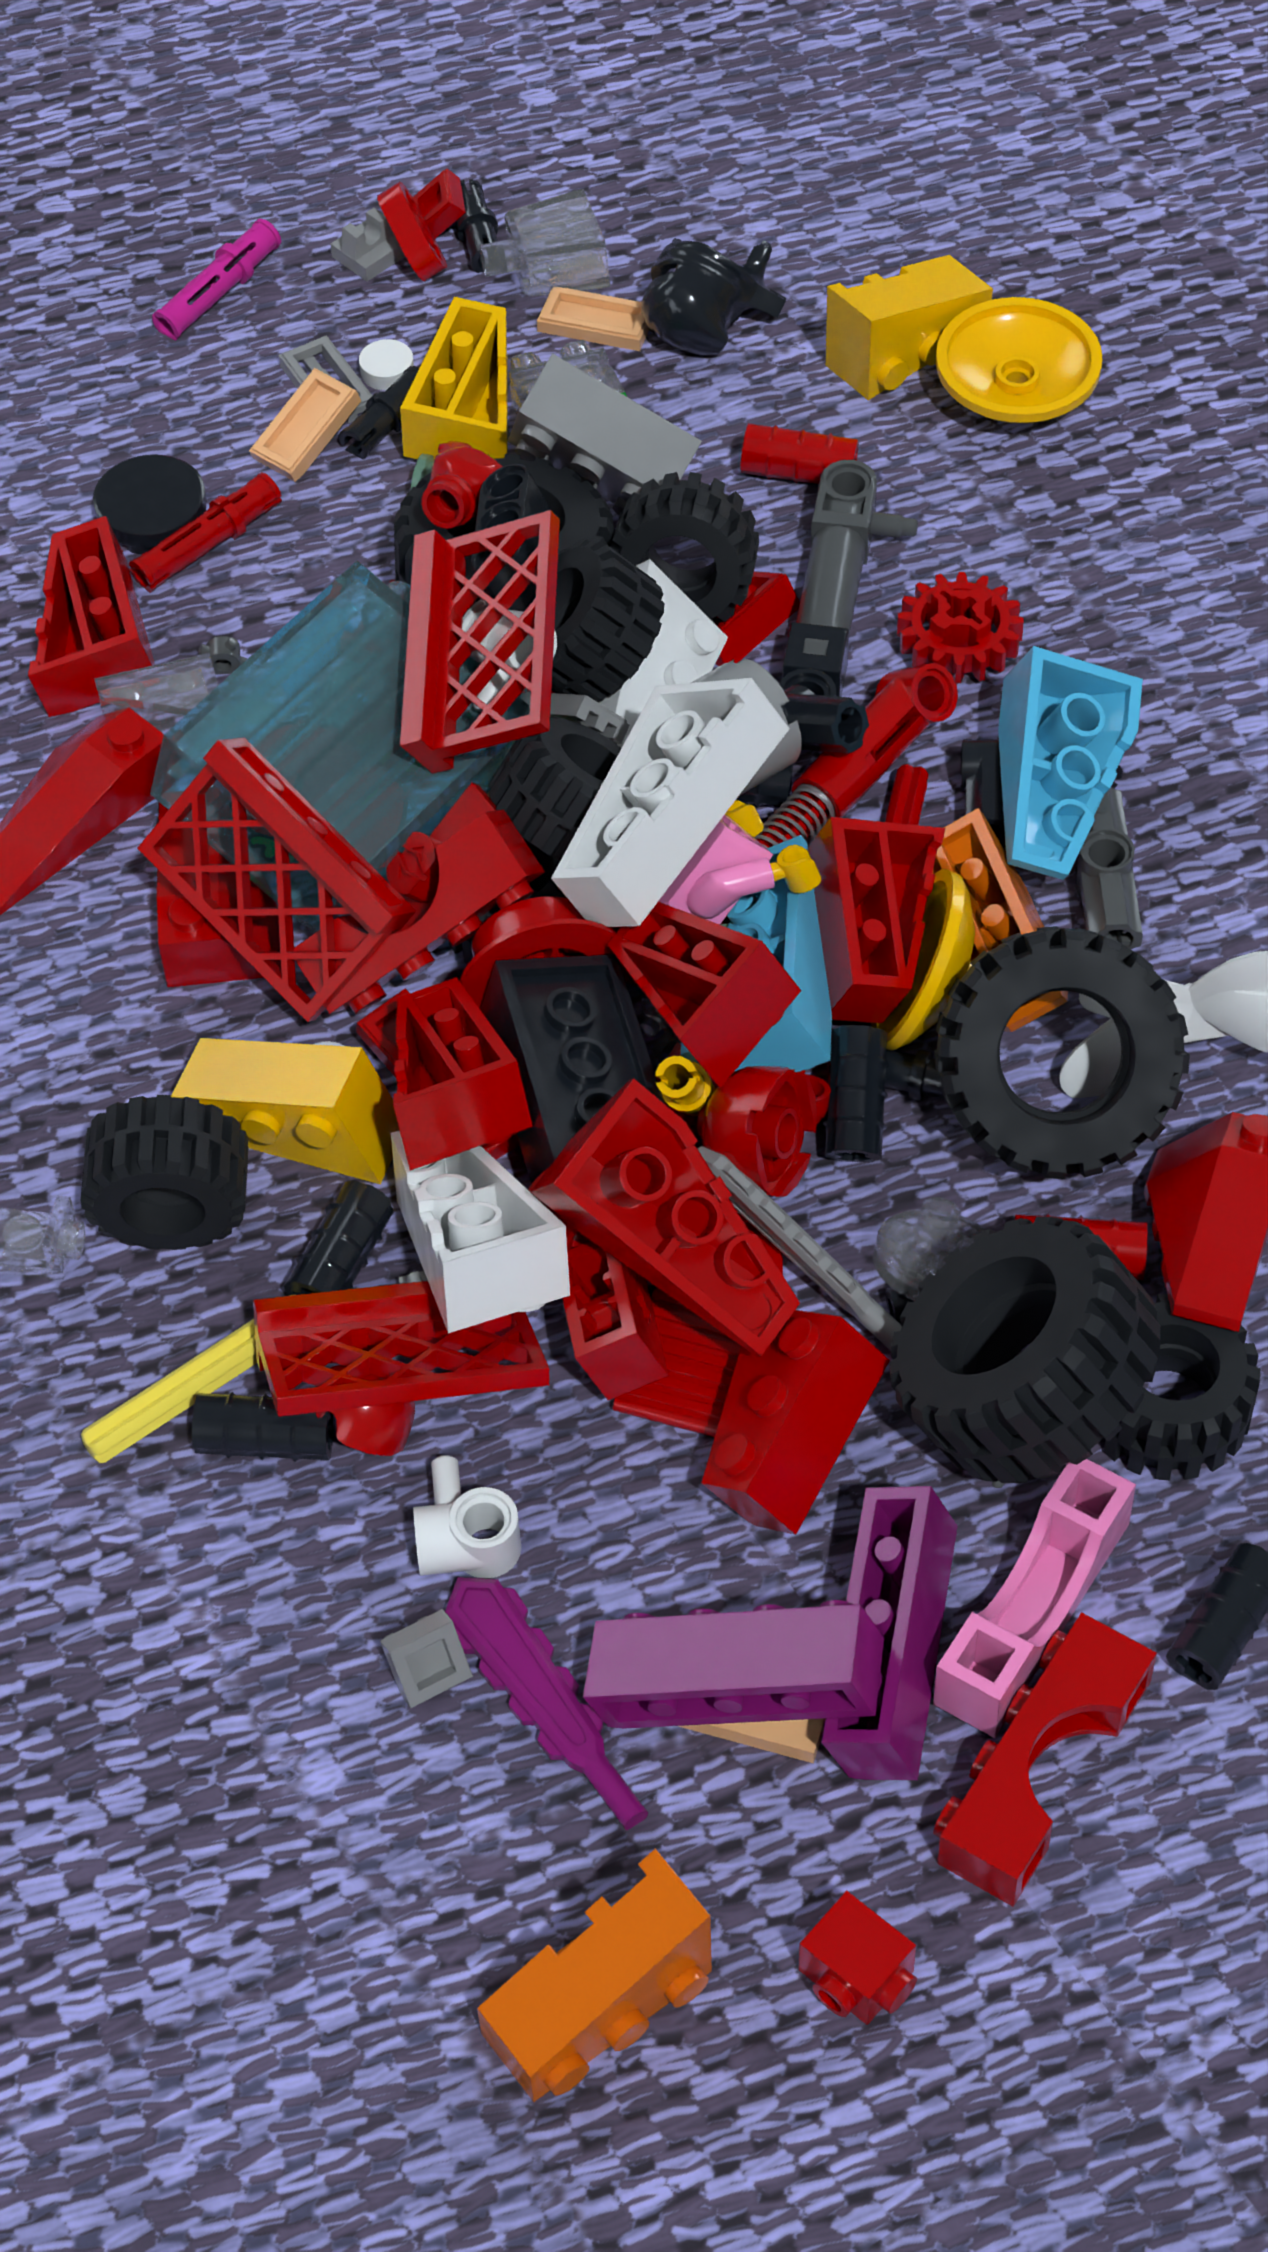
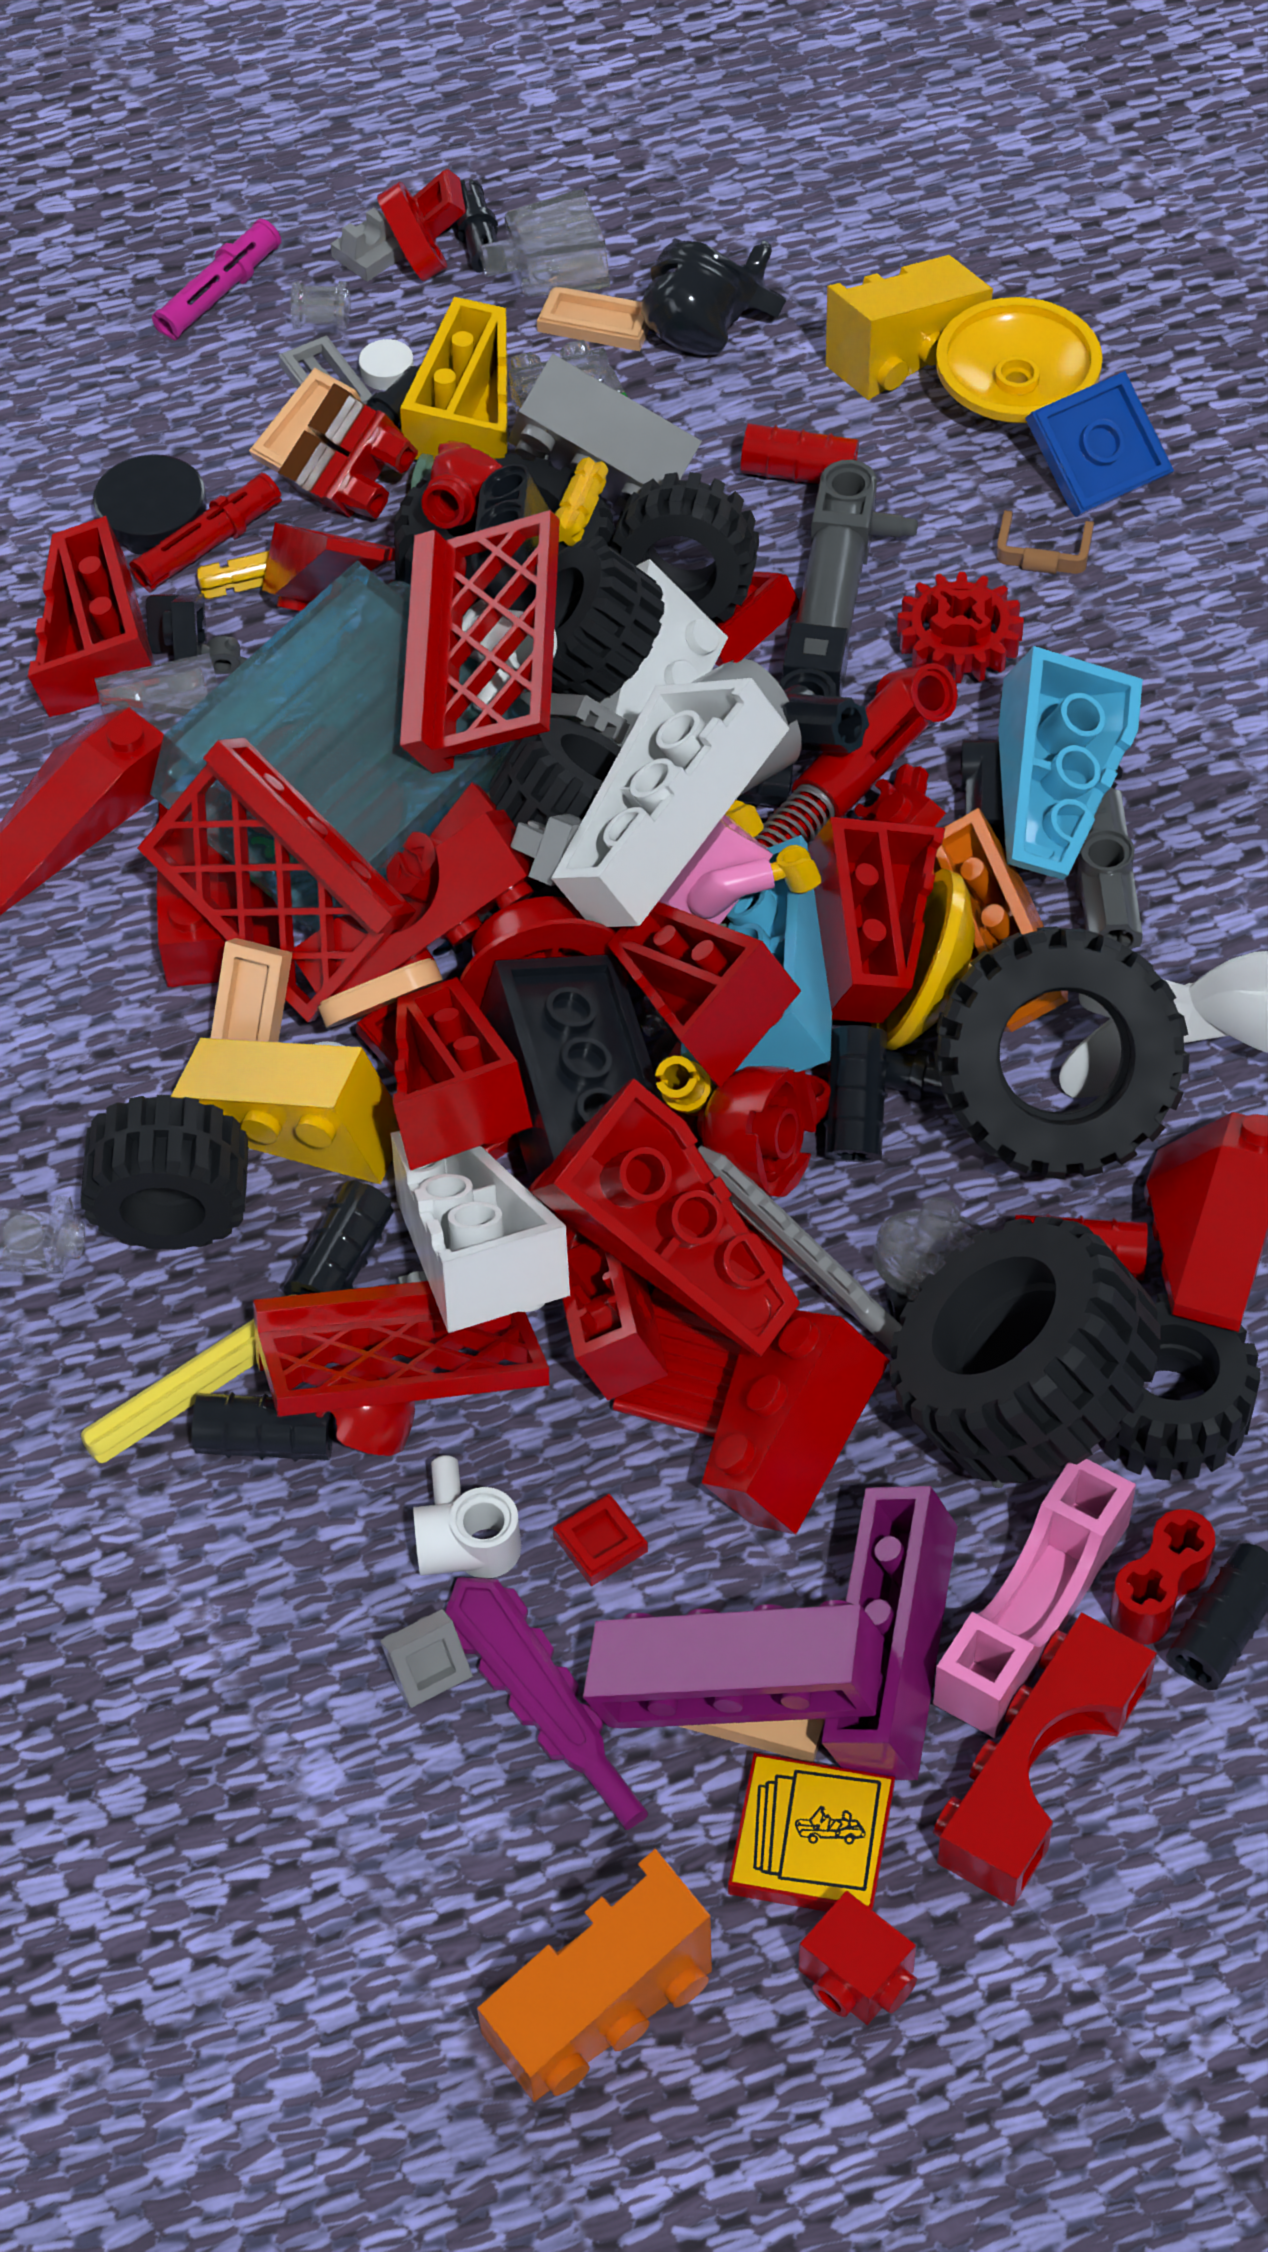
none -> black bracket [146,594,207,661]
none -> yellow axle [197,550,270,599]
none -> light nougat tile [210,938,293,1042]
none -> red wedge [262,522,395,613]
none -> red hips [278,383,418,519]
none -> clear bush [291,281,351,330]
none -> light nougat tile [318,958,443,1028]
none -> light grey tile [510,814,583,886]
none -> red tile [553,1493,648,1586]
none -> yellow axle [555,457,609,546]
none -> yellow tile [728,1753,895,1912]
none -> red plate [854,779,946,827]
none -> medium nougat piece [996,510,1094,574]
none -> blue tile [1025,371,1174,517]
none -> red axle [1110,1509,1216,1645]

